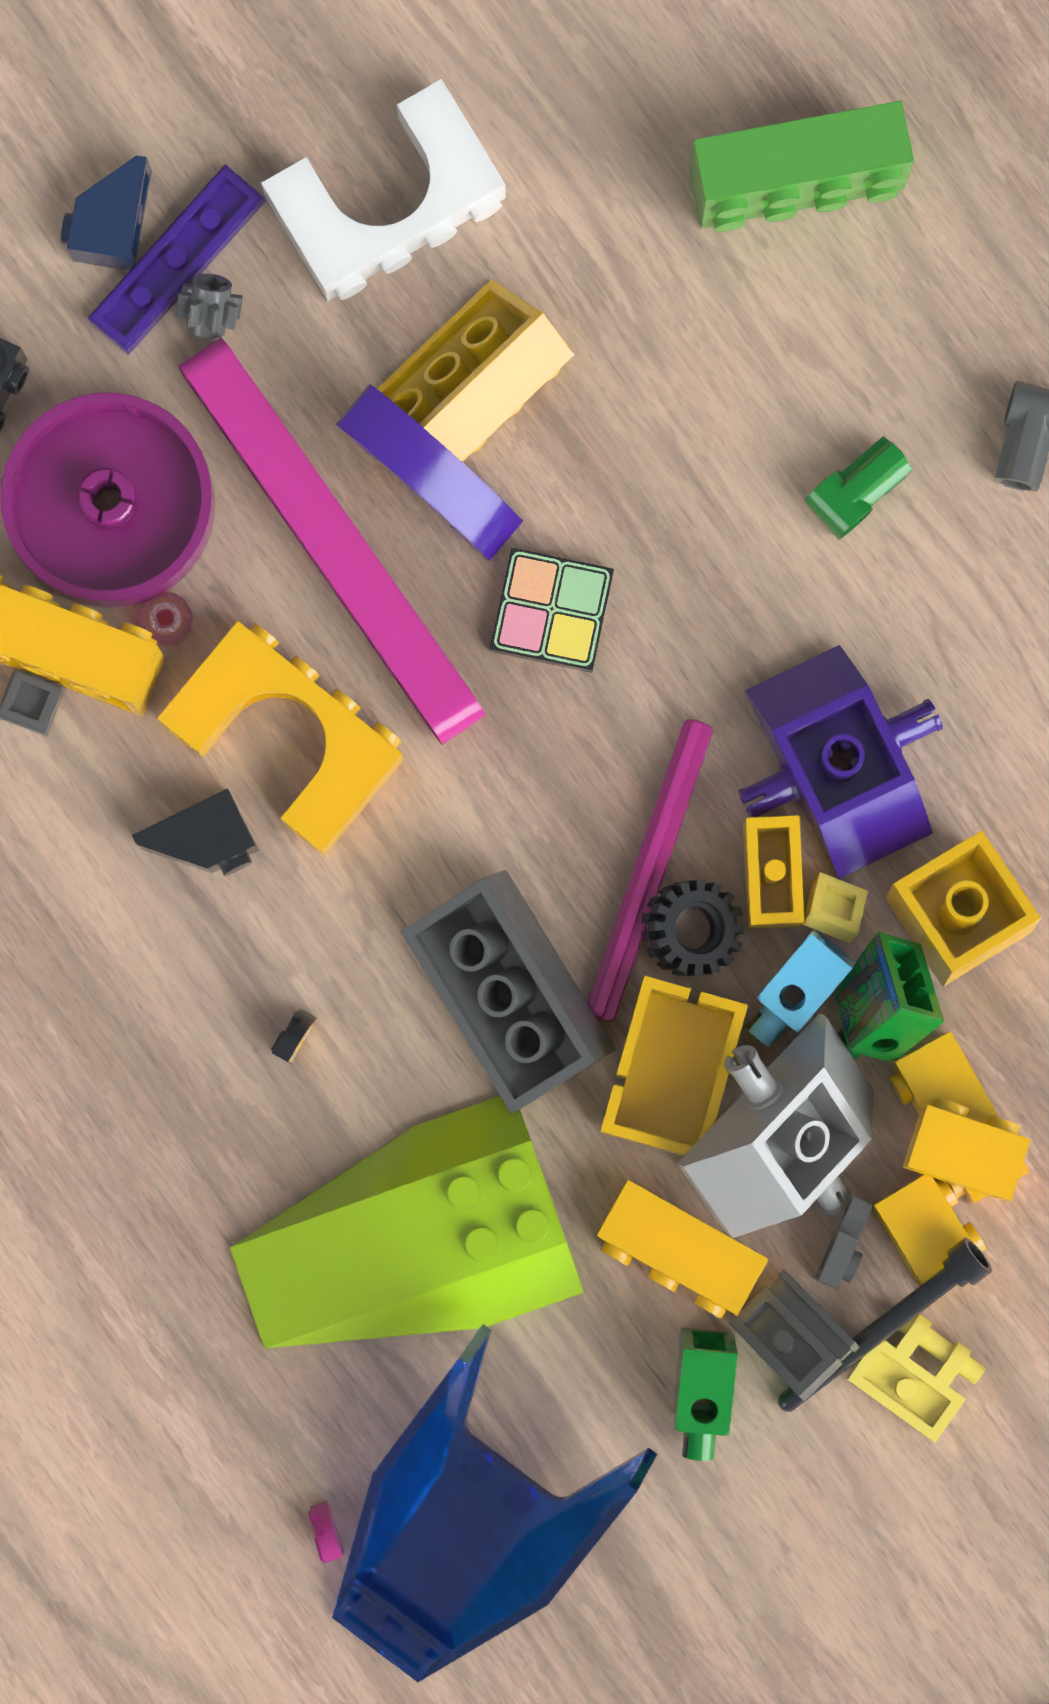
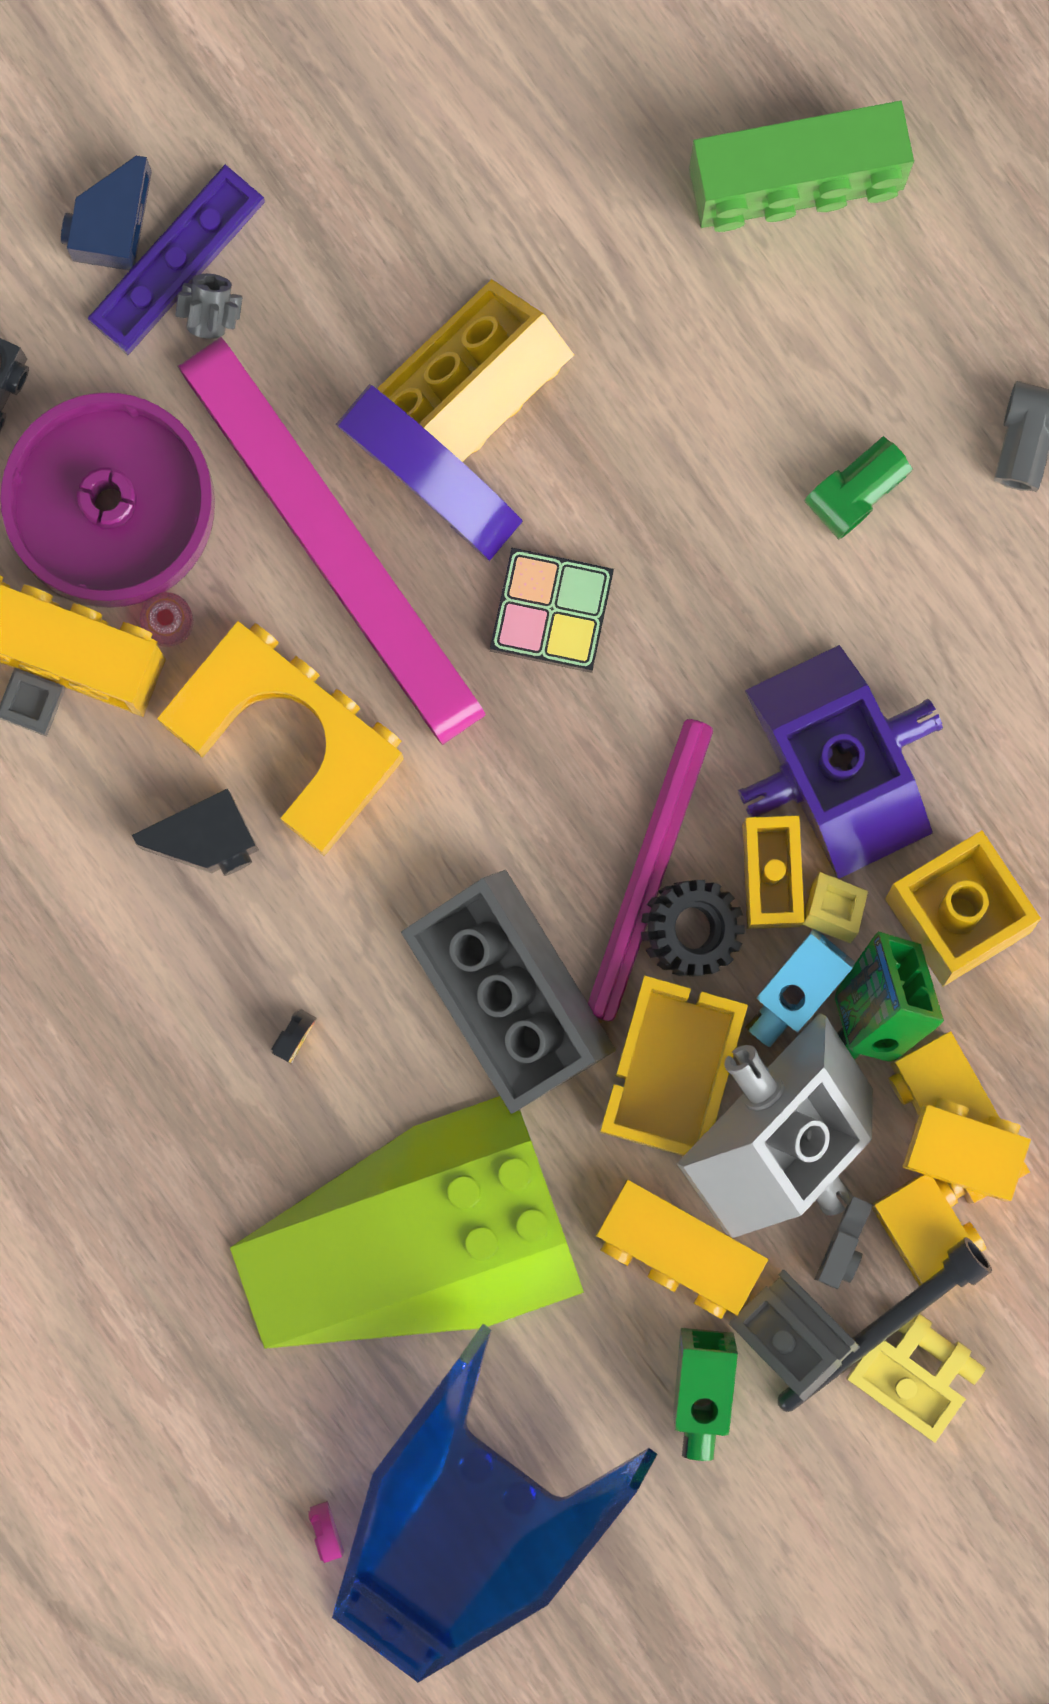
white arch [261,79,506,302] -> none

